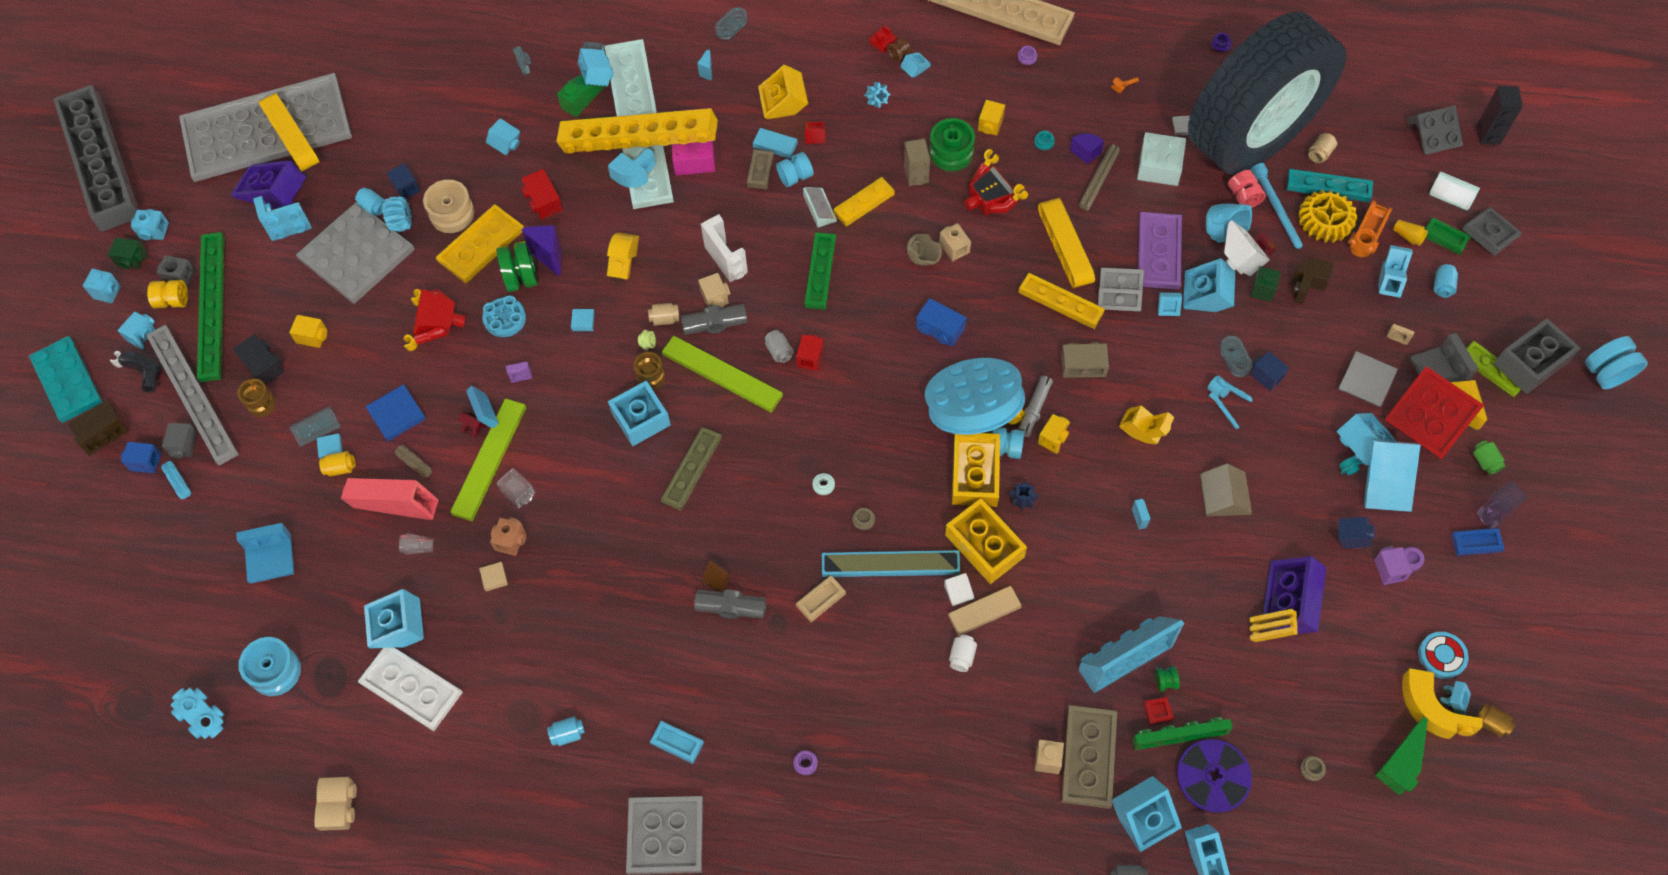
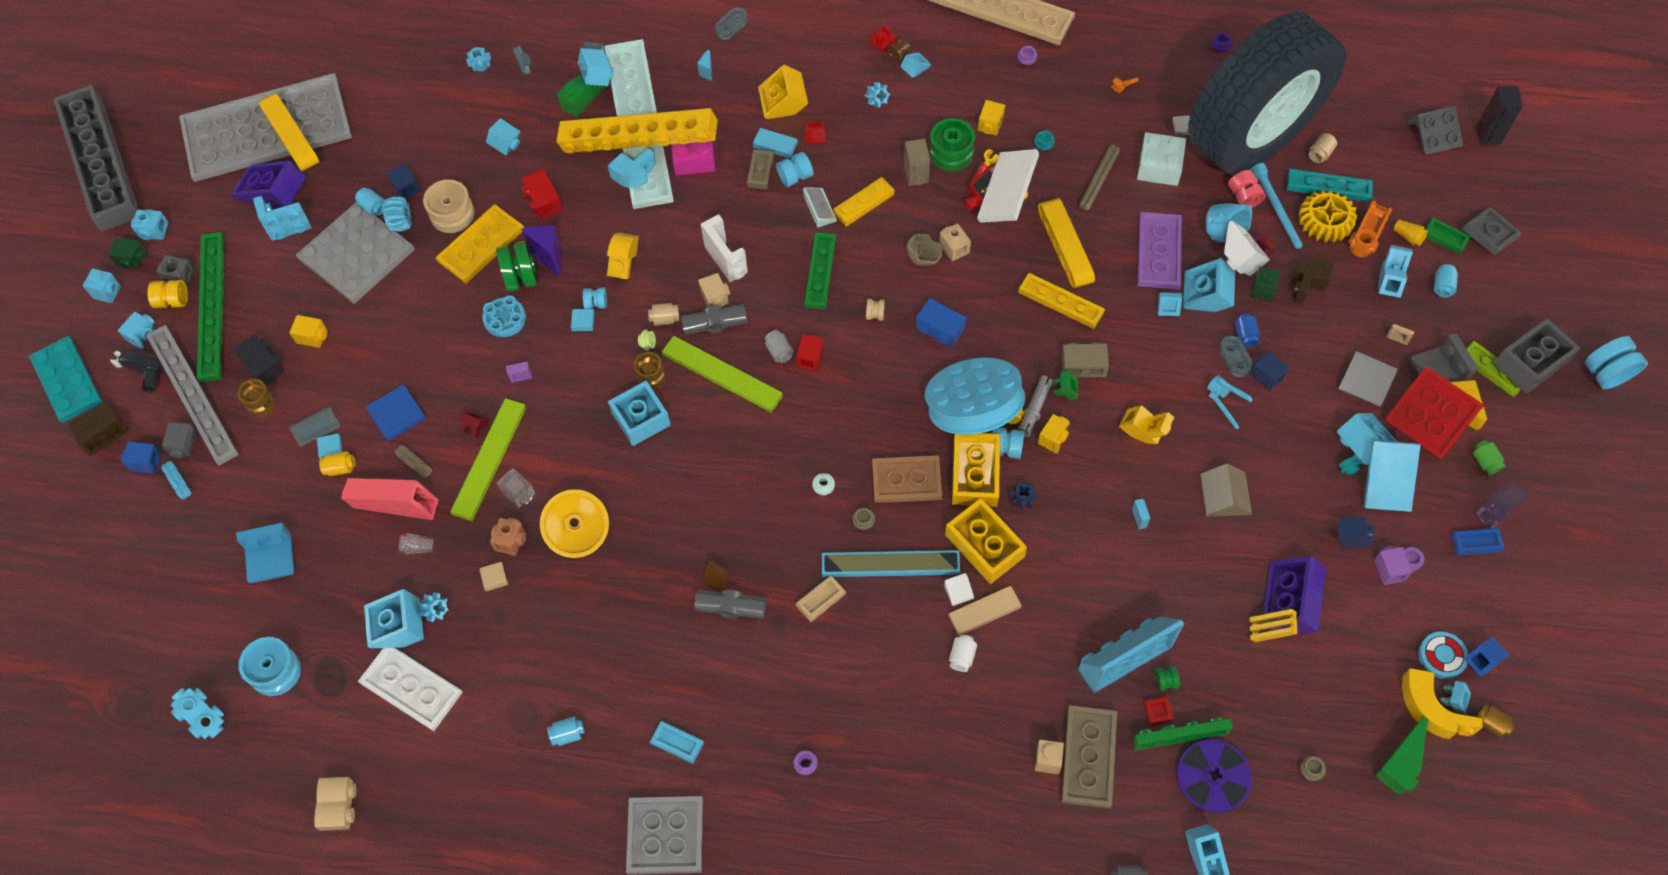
red torso [404,289,465,351] -> none
dark azure tile [466,386,499,428] -> none
olive tile [661,427,722,511] -> none
dark purple brick [1070,133,1104,165] -> none
light grey slope [1098,268,1144,312] -> none
medium azure slope [1112,776,1182,852] -> none
flat silver slope [1429,172,1480,210] -> none
none -> medium azure gear [418,592,449,622]
none -> medium azure gear [466,47,491,71]
none -> yellow dish [540,489,609,558]
none -> medium azure wheel [583,287,607,309]
none -> tan wheel [866,299,885,321]
none -> medium nougat plate [872,455,942,503]
none -> white tile [977,149,1039,223]
none -> green tile [1053,370,1078,401]
none -> blue brick [1234,314,1261,348]
none -> blue brick [1464,636,1509,677]

